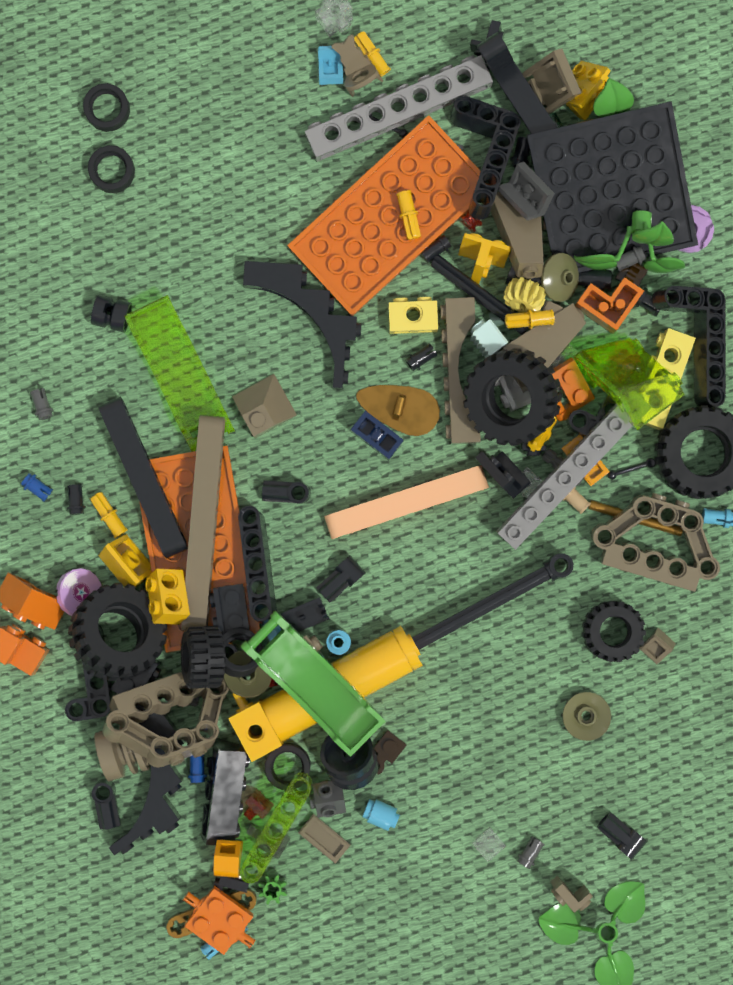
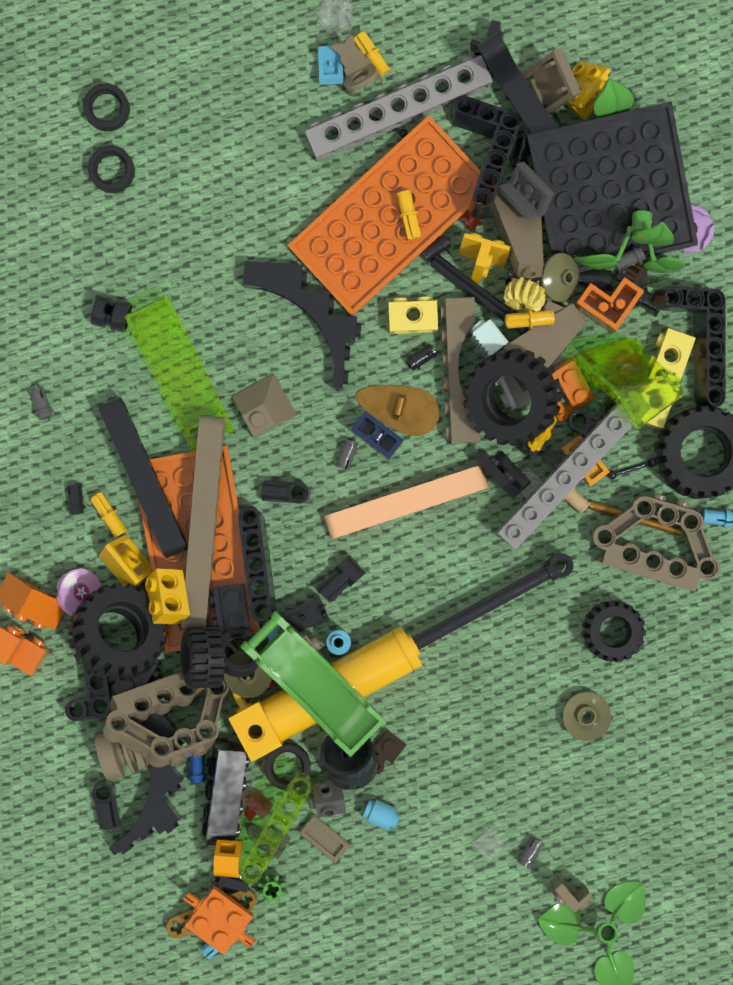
blue pin [21,473,53,502] -> none
black piece [597,812,648,860] -> none
dark tan slope [639,628,676,664] -> none
none -> dark grey pin [335,439,359,470]

